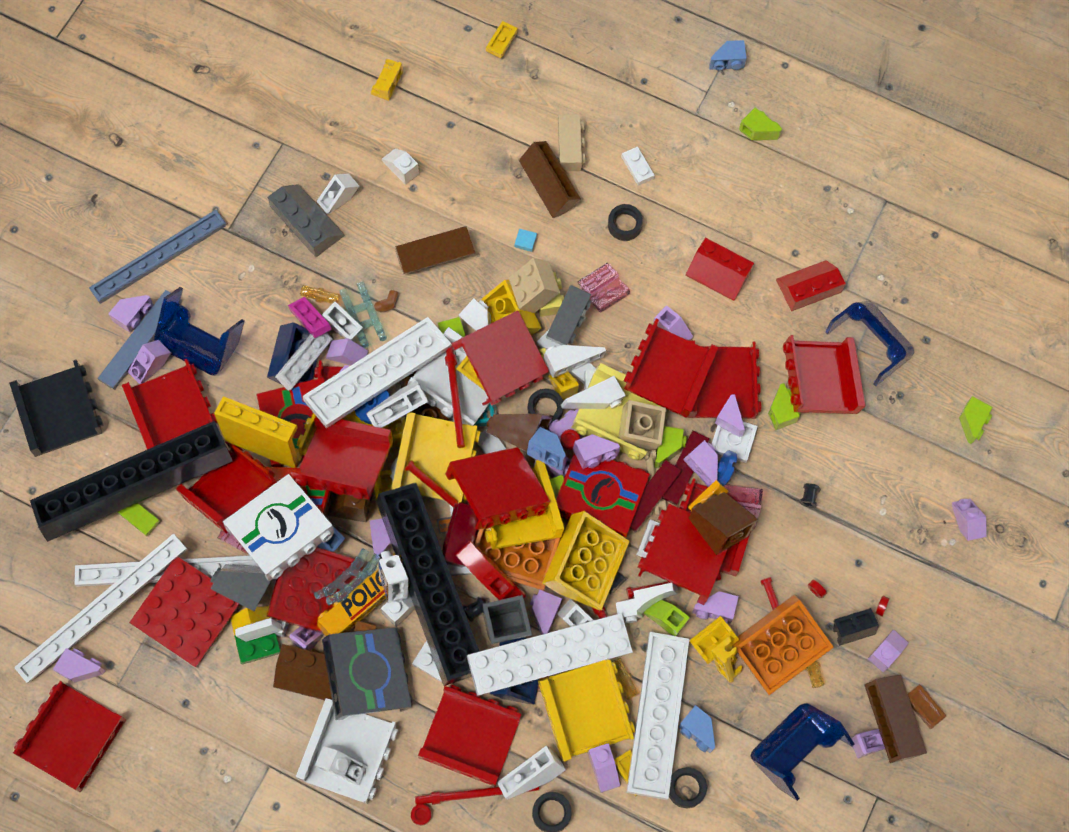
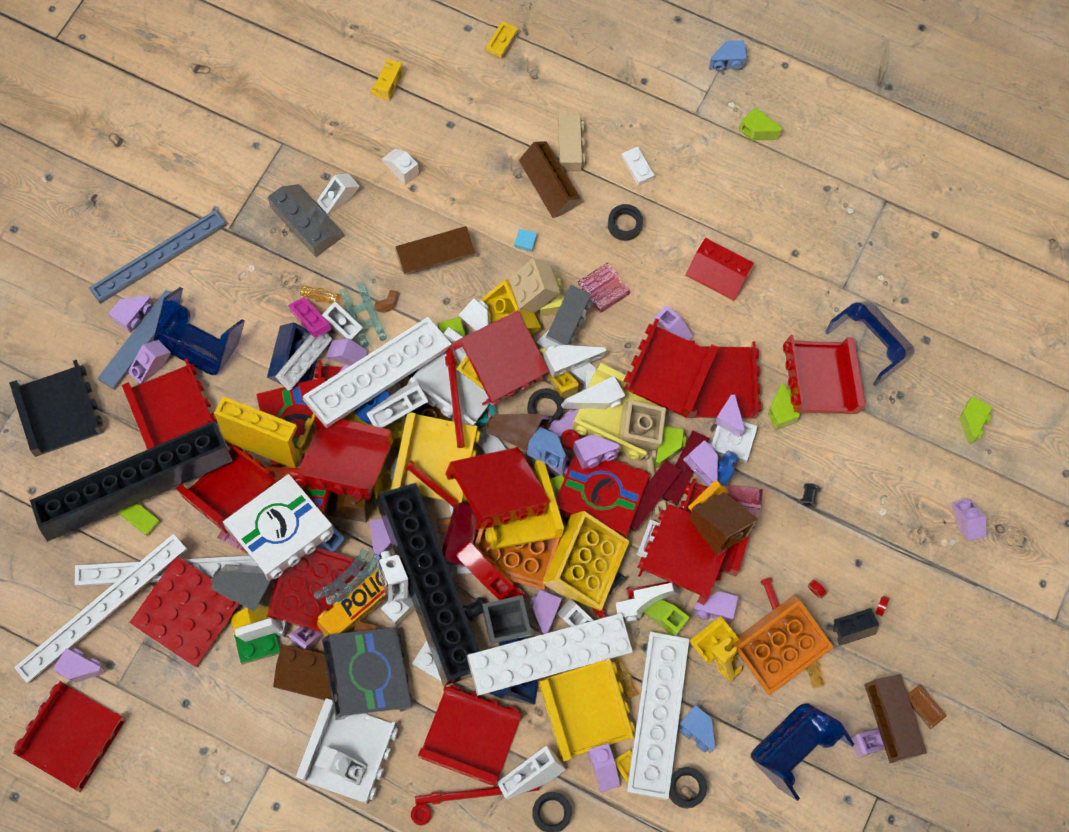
red slope [776,260,846,312] -> none
lavender slope [868,630,908,672] -> none

